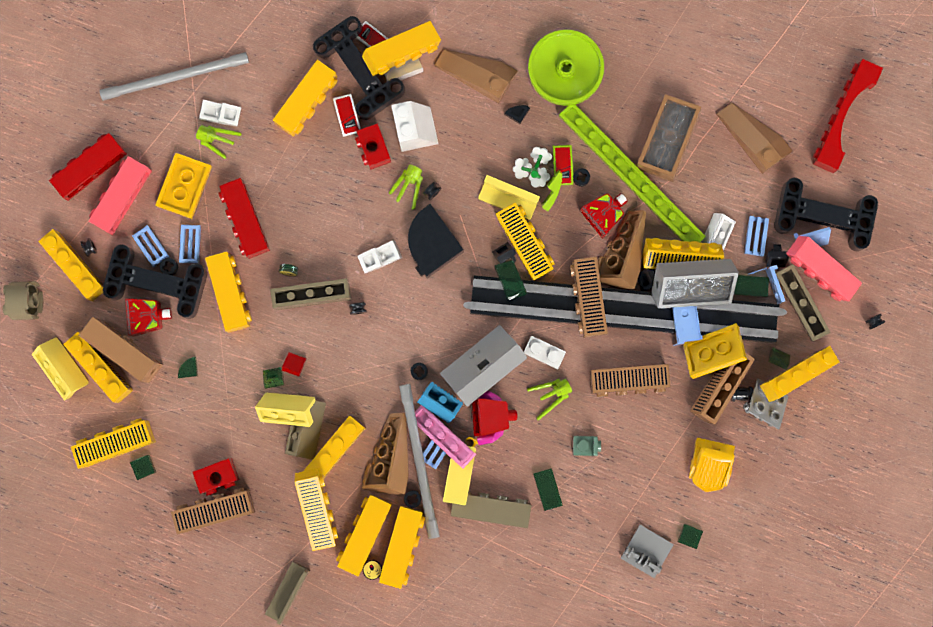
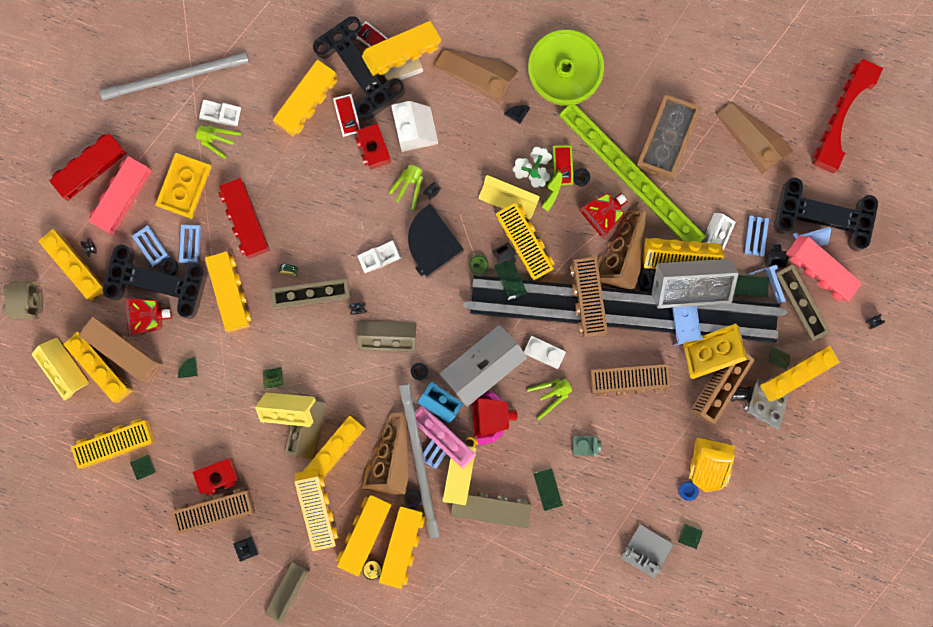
red tile [281,352,307,377] -> none
none -> black tile [233,536,259,562]
none -> dark tan panel [357,321,417,352]
none -> clear green tile [469,255,489,275]
none -> blue tile [678,481,699,501]

